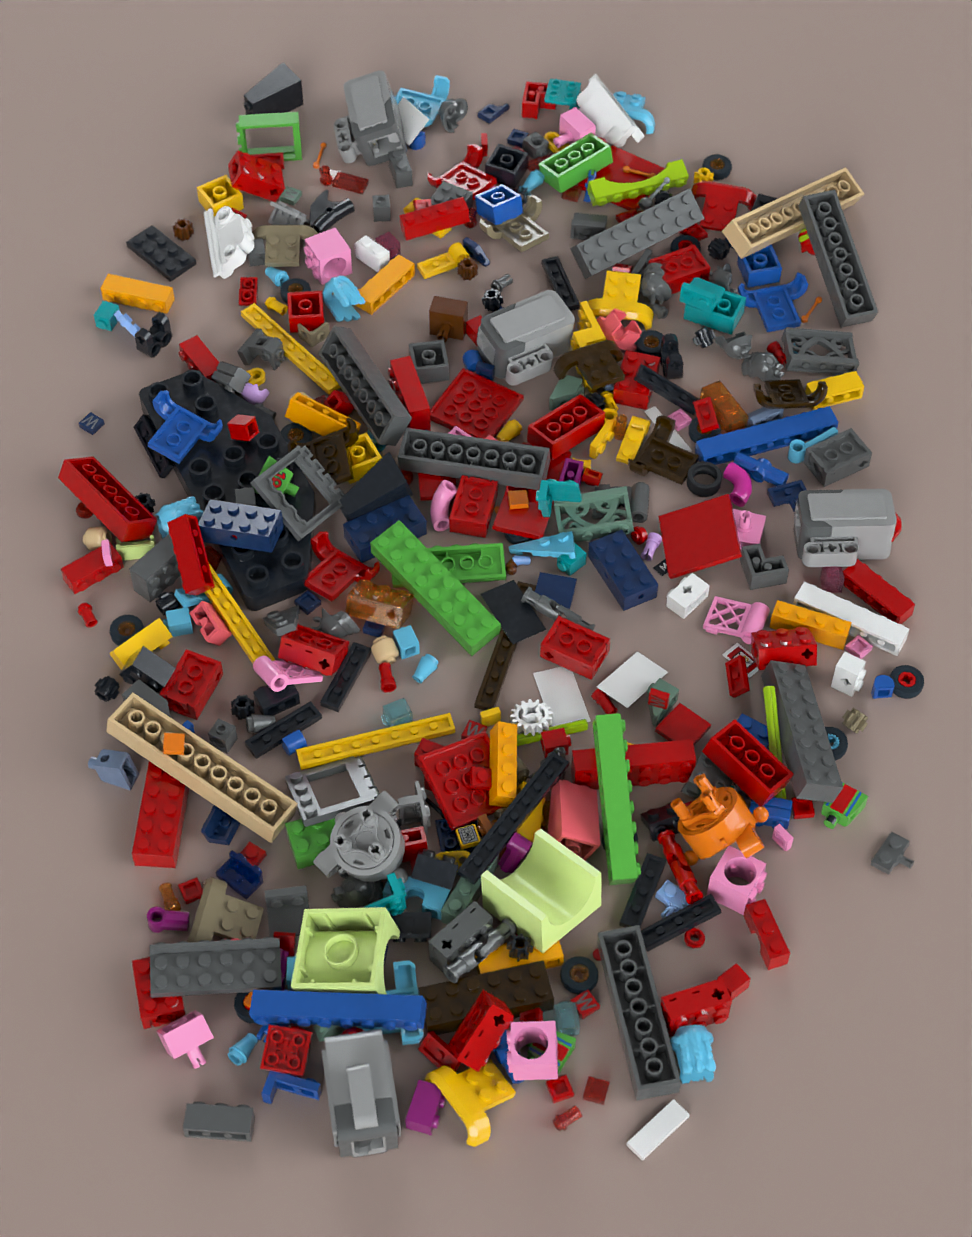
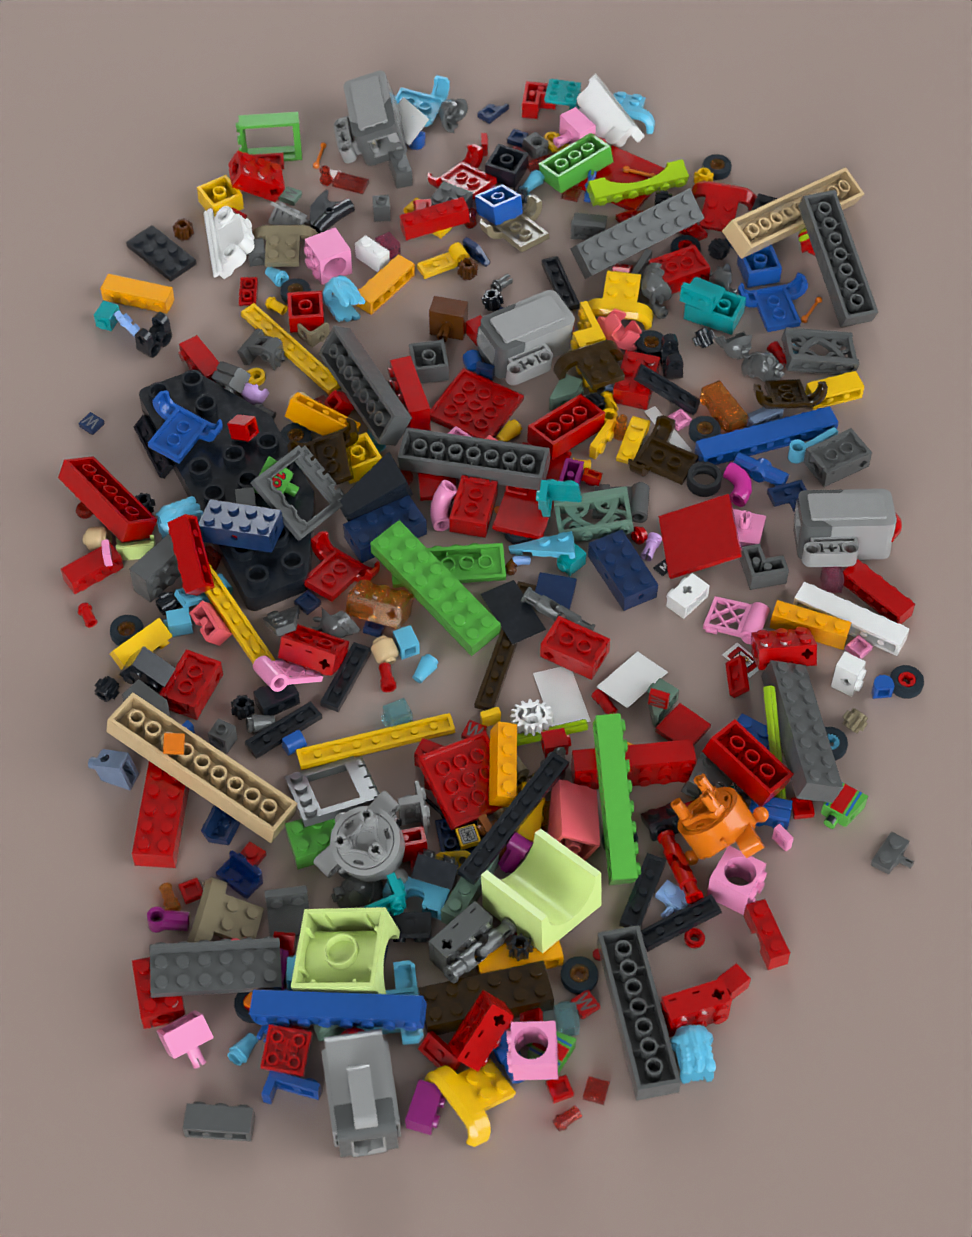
black slope [243,63,303,115] -> none
red plate [470,766,492,790] -> none
orange tile [508,490,529,509] -> none
white tile [627,1099,690,1161] -> none
hinge [638,177,670,211] -> none
red plate [693,396,720,434] -> none

